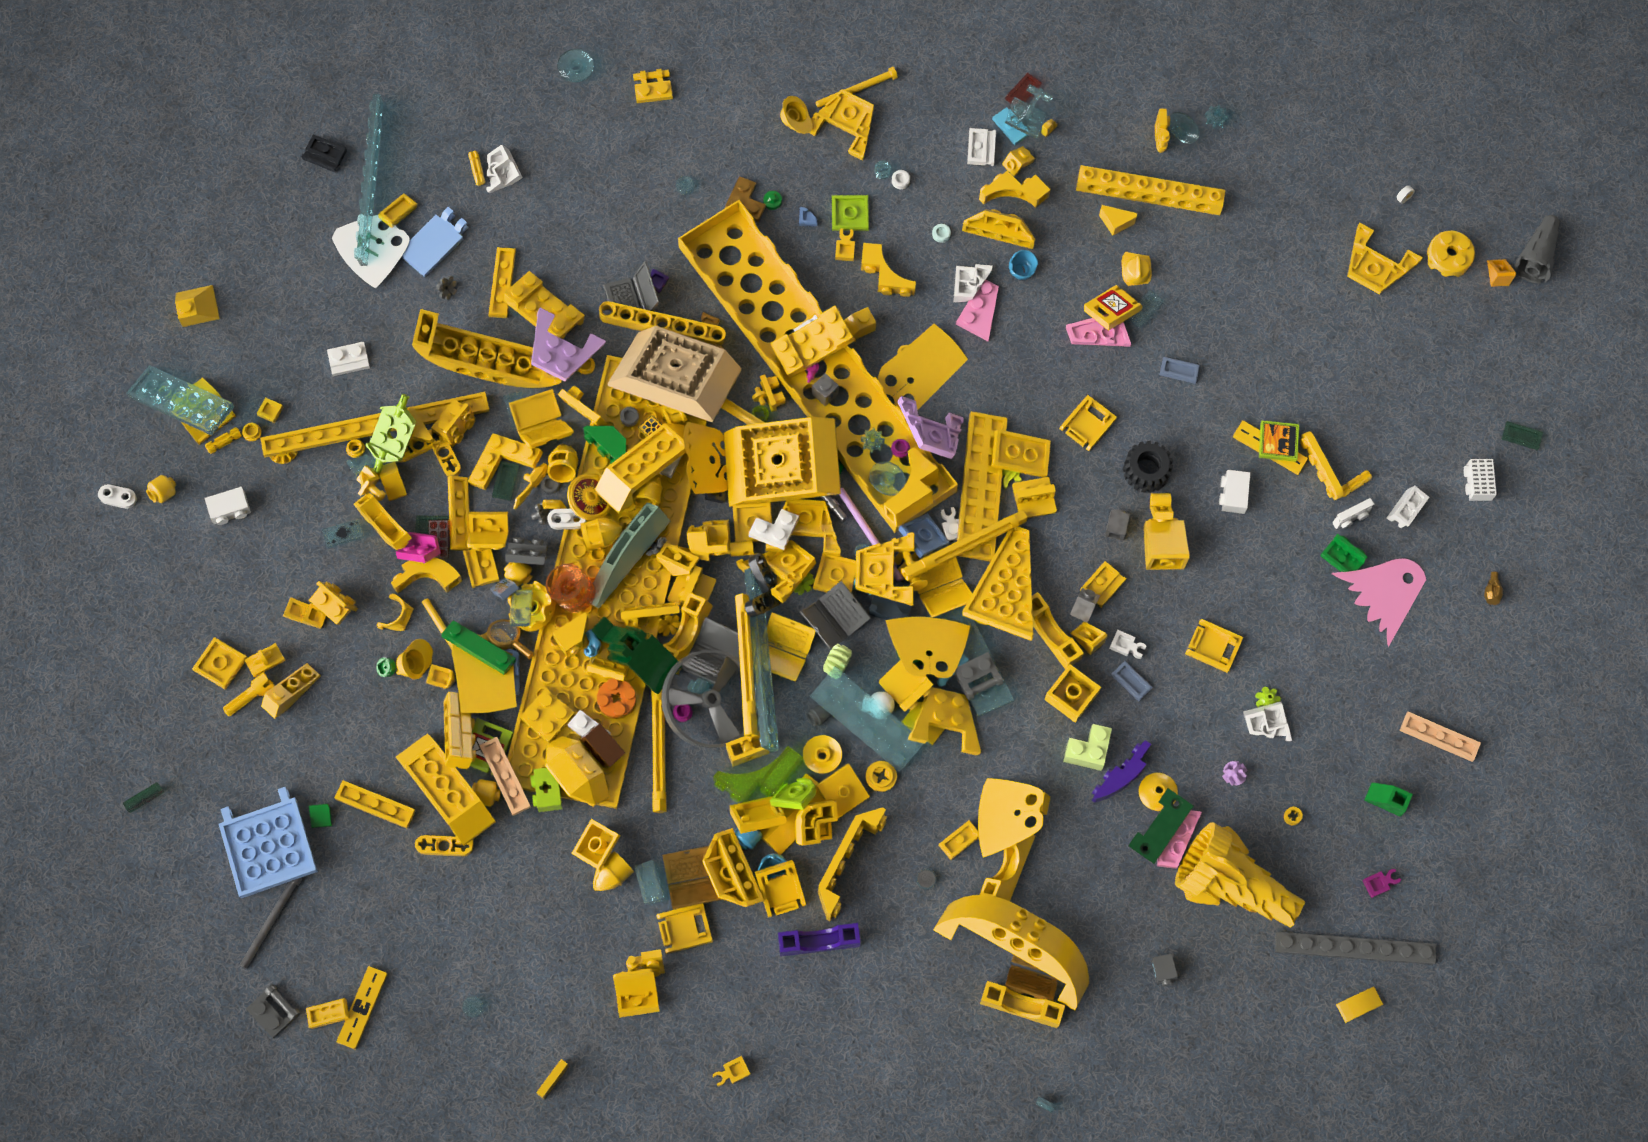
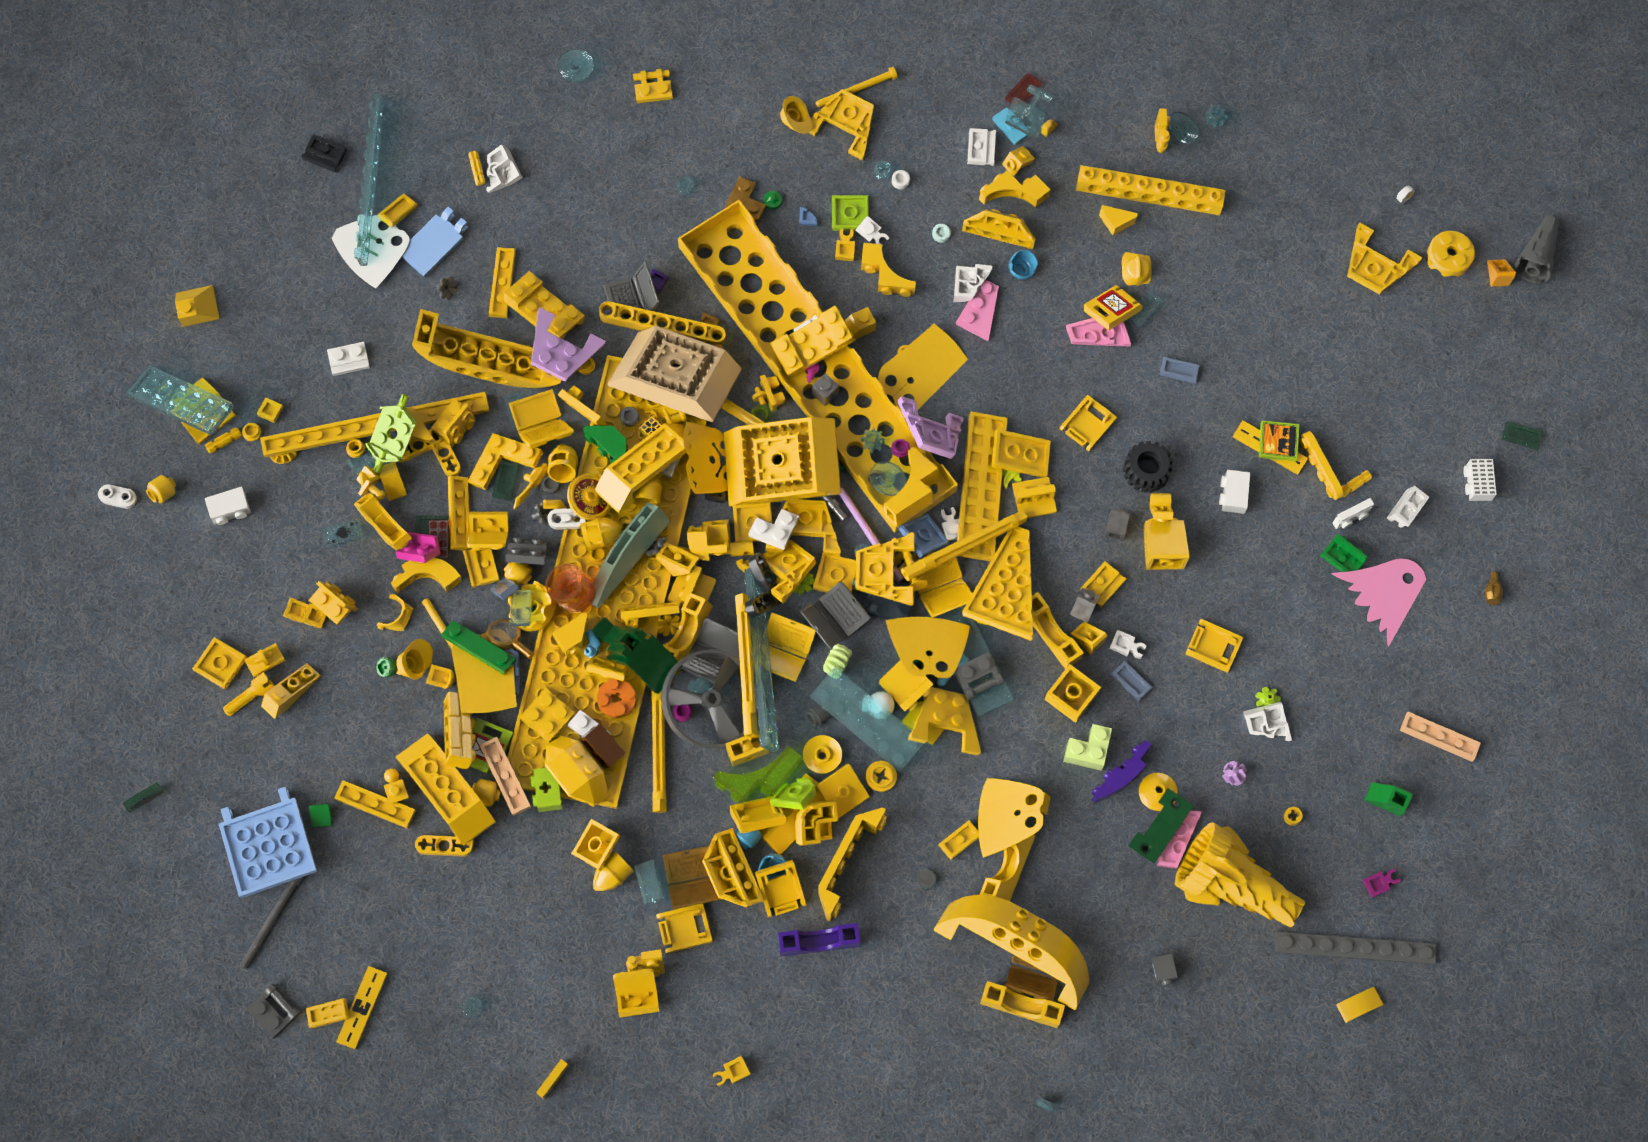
none -> yellow piece [383,768,409,804]
none -> white plate [855,216,889,247]

